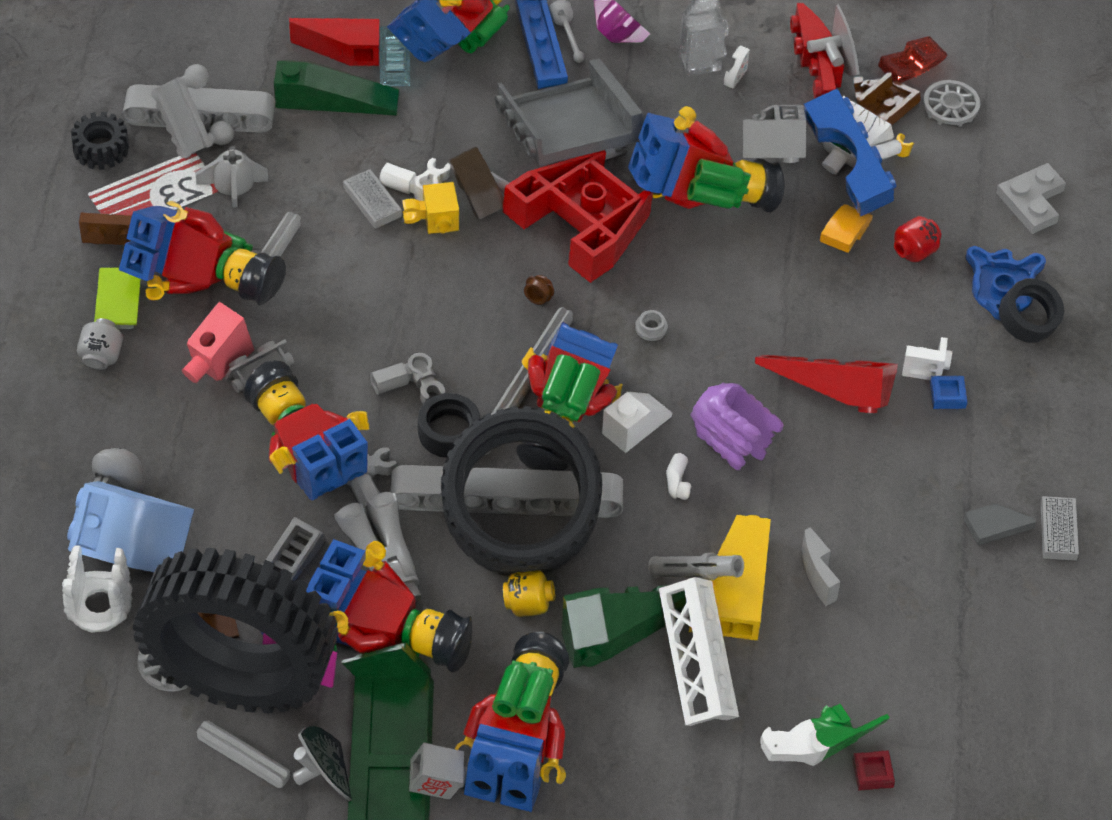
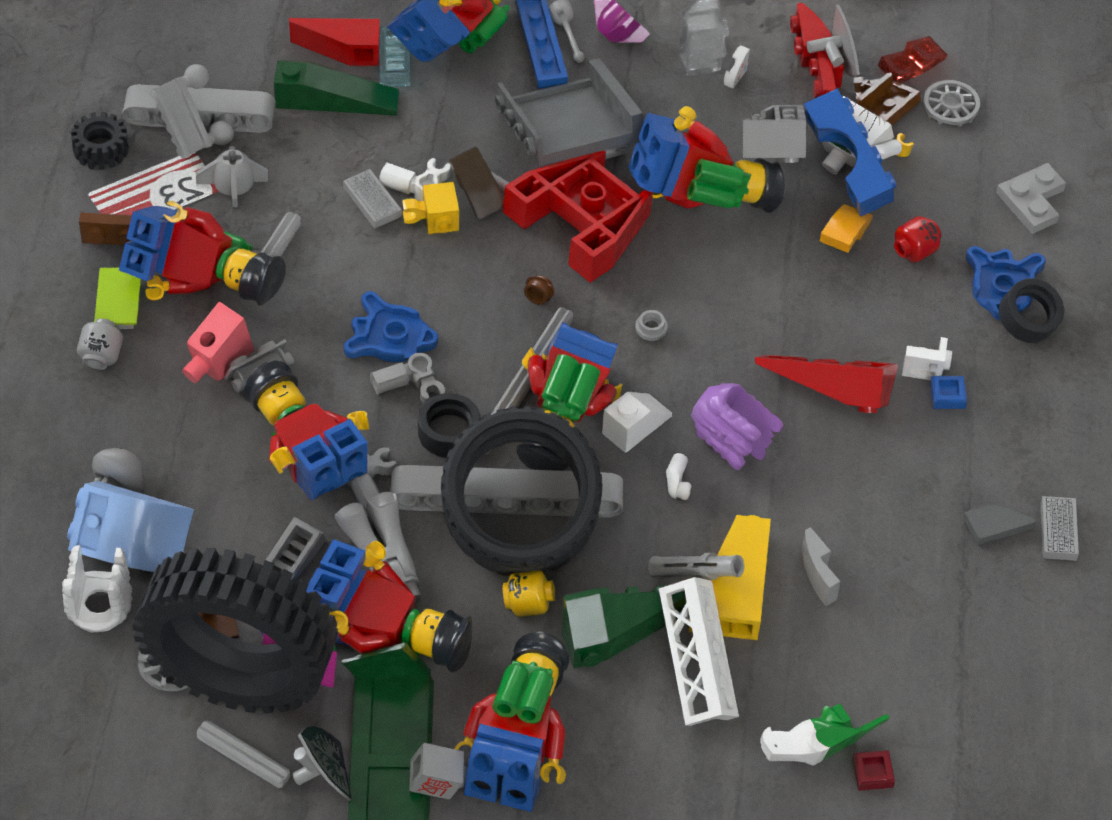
none -> blue tile [343,291,438,362]

